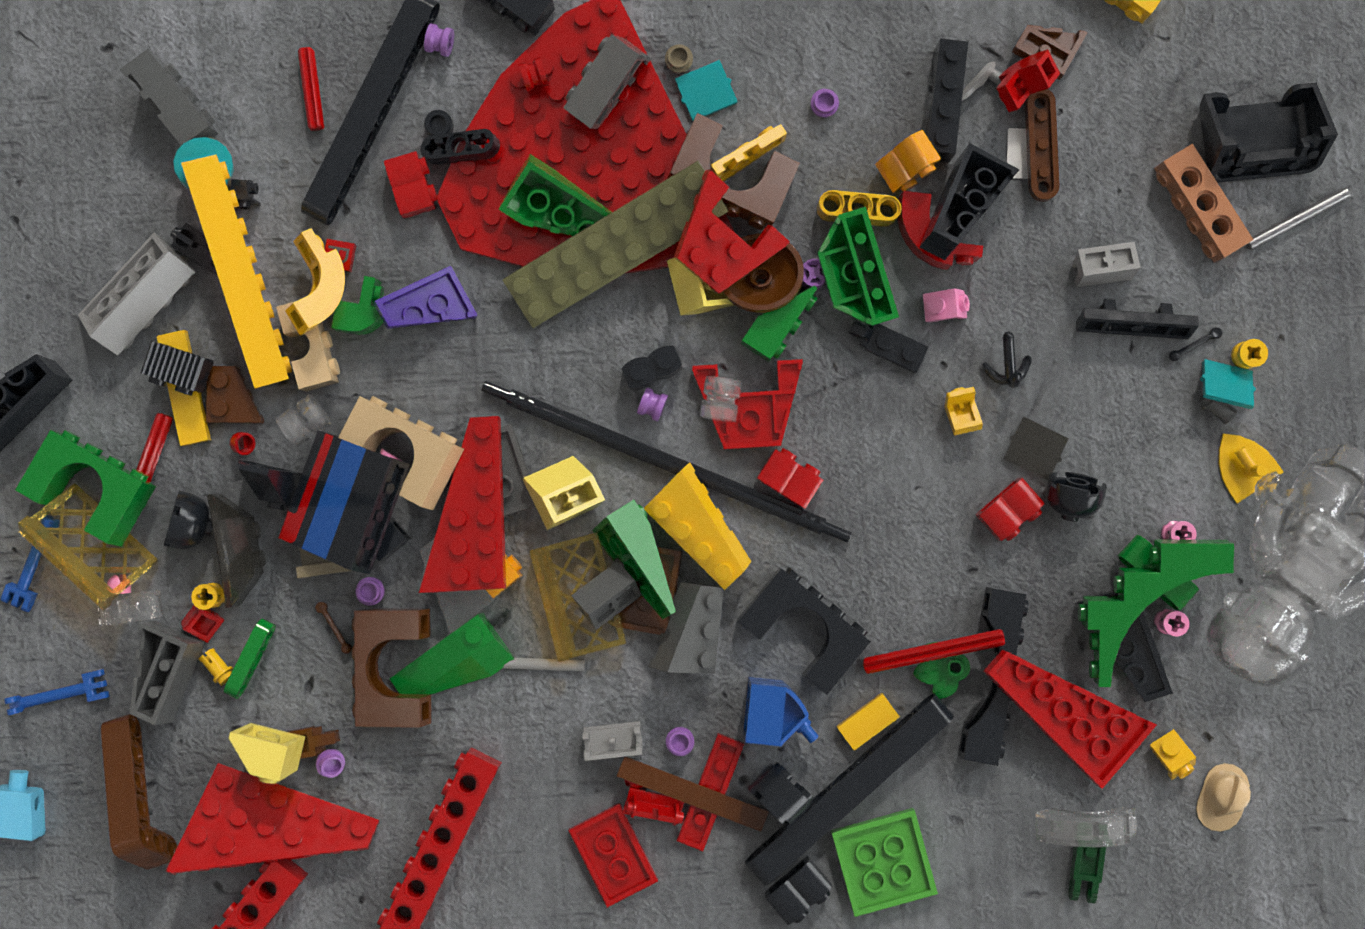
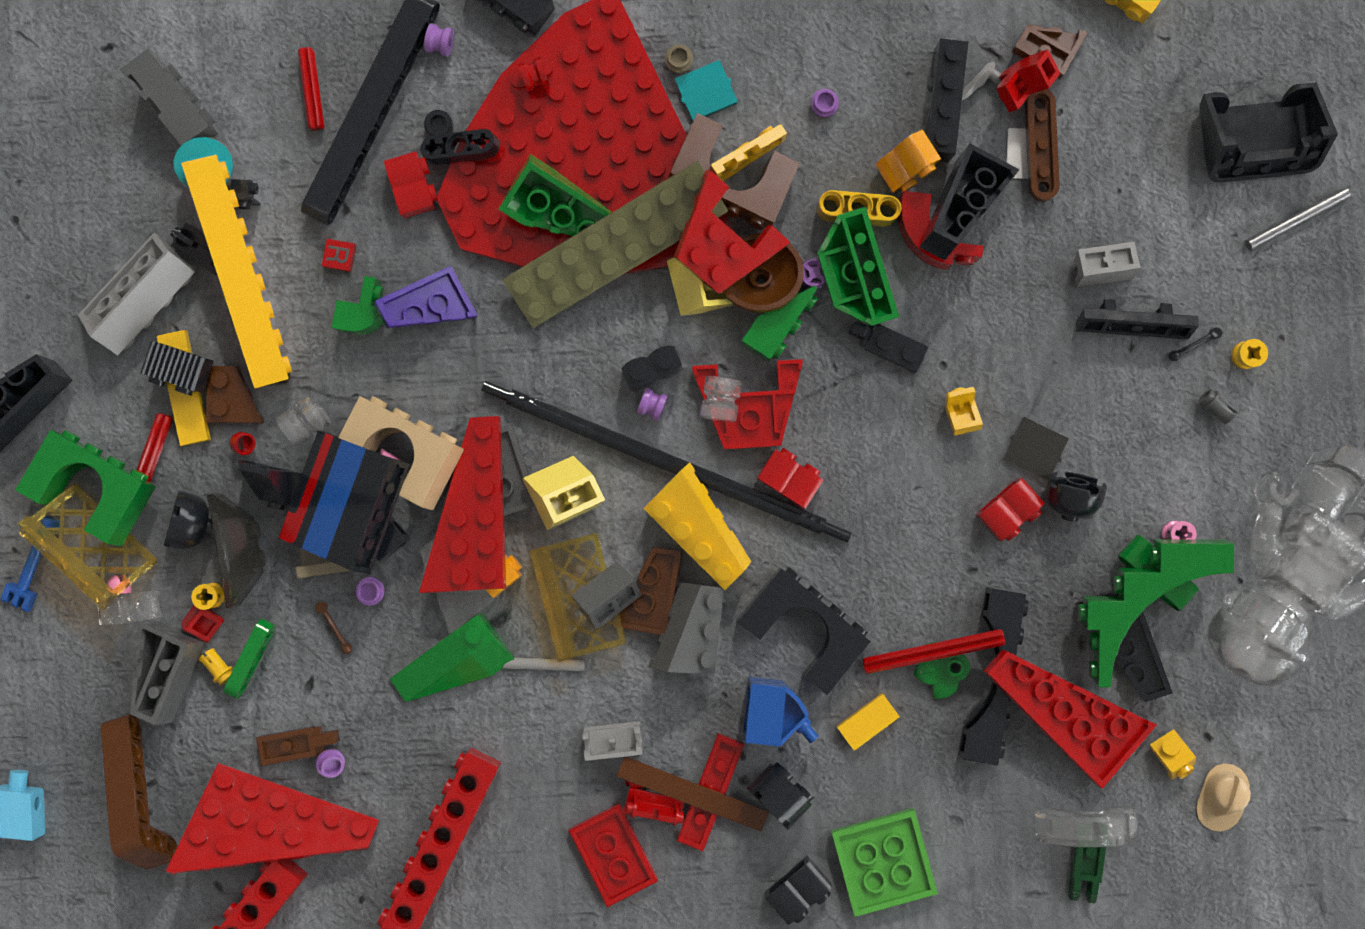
blue hinge [4,669,110,715] -> none
light yellow slope [229,723,305,784] -> none
tan arch [276,301,340,392] -> none
yellow arch [285,228,345,336] -> none
reddish brown arch [352,608,432,728] -> none
dark grey wedge [563,34,652,129] -> none
wedge [592,499,676,620] -> none
medium lavender plate [666,727,694,756] -> none
black beam [745,694,954,886] -> none
bright pink bracket [923,288,970,323] -> none
black piece [982,331,1032,388] -> none
nougat brick [1154,143,1254,262] -> none
bright pink bush [1154,609,1189,637] -> none
teal piece [1200,359,1256,410] -> none
yellow shield [1219,434,1284,504] -> none

